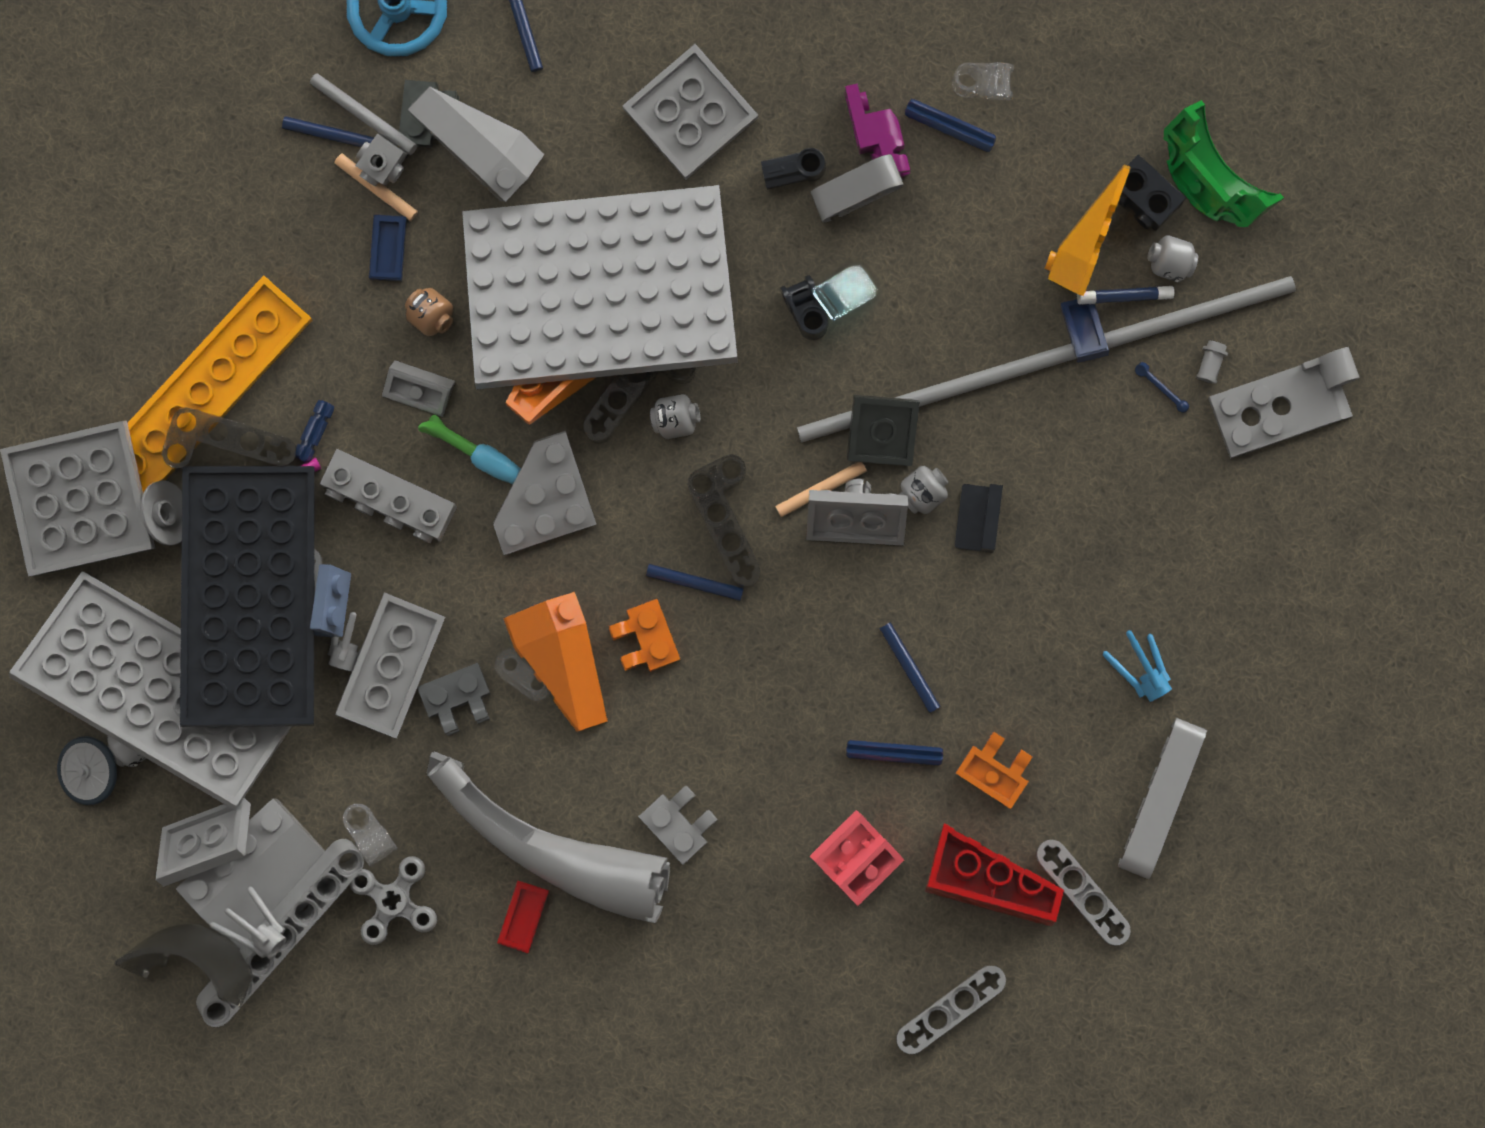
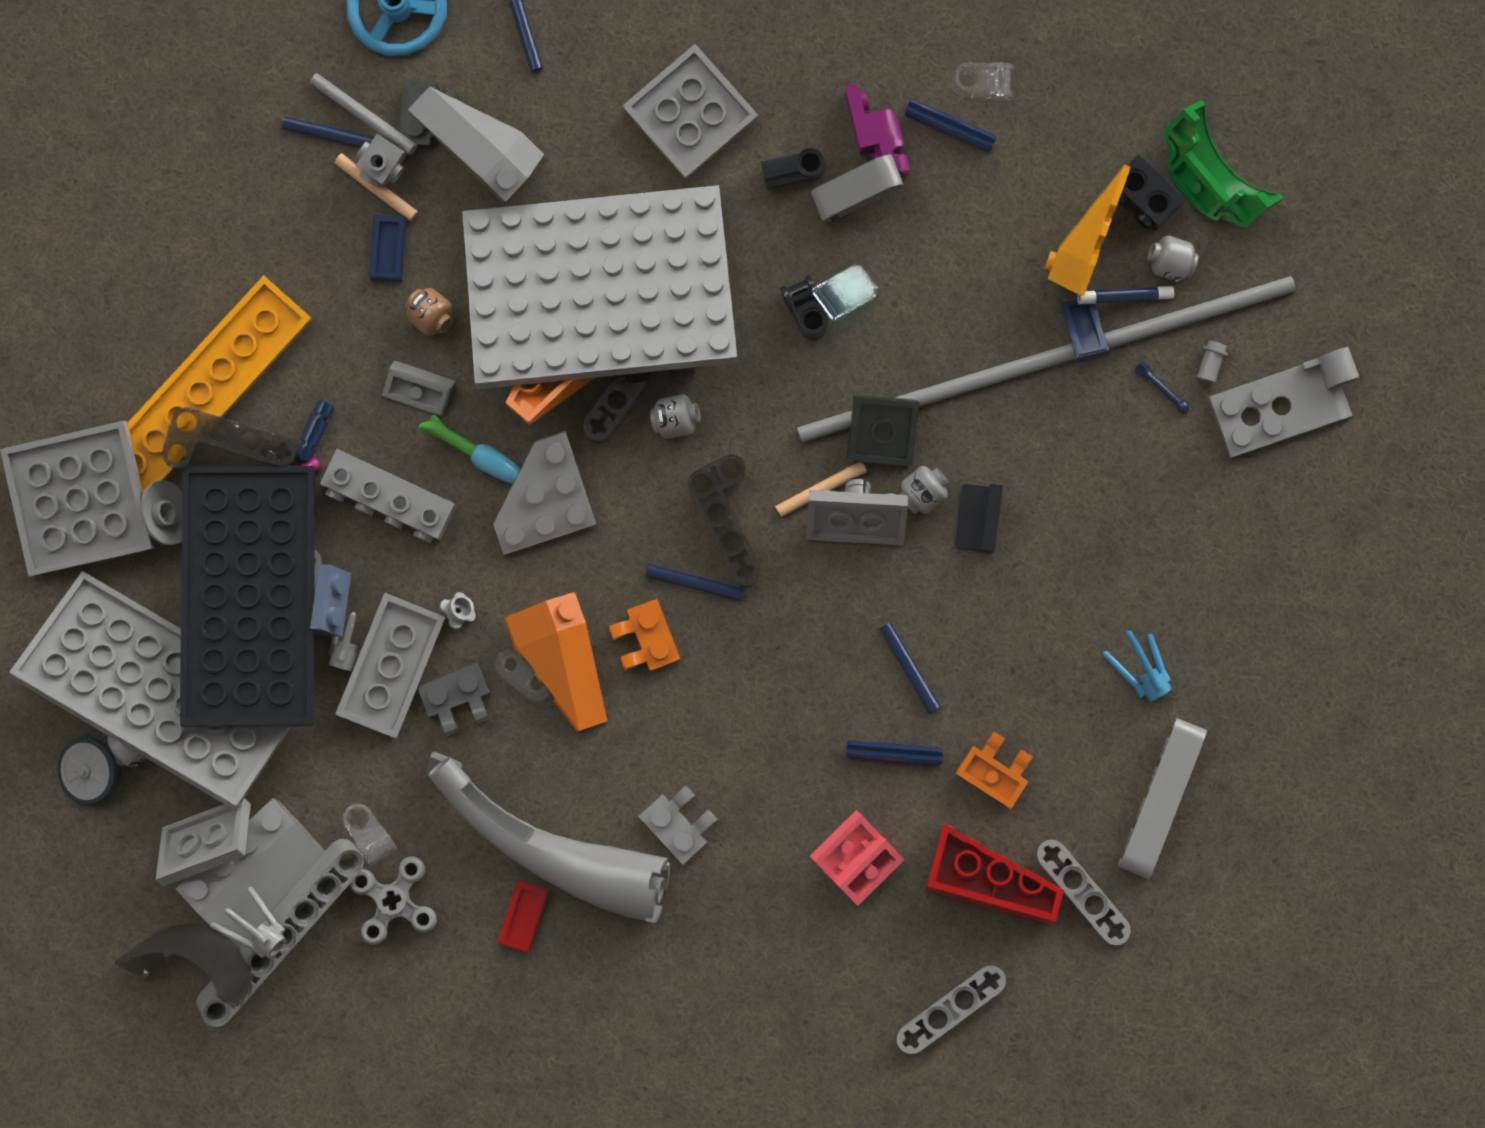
none -> light grey plate [439,592,476,629]

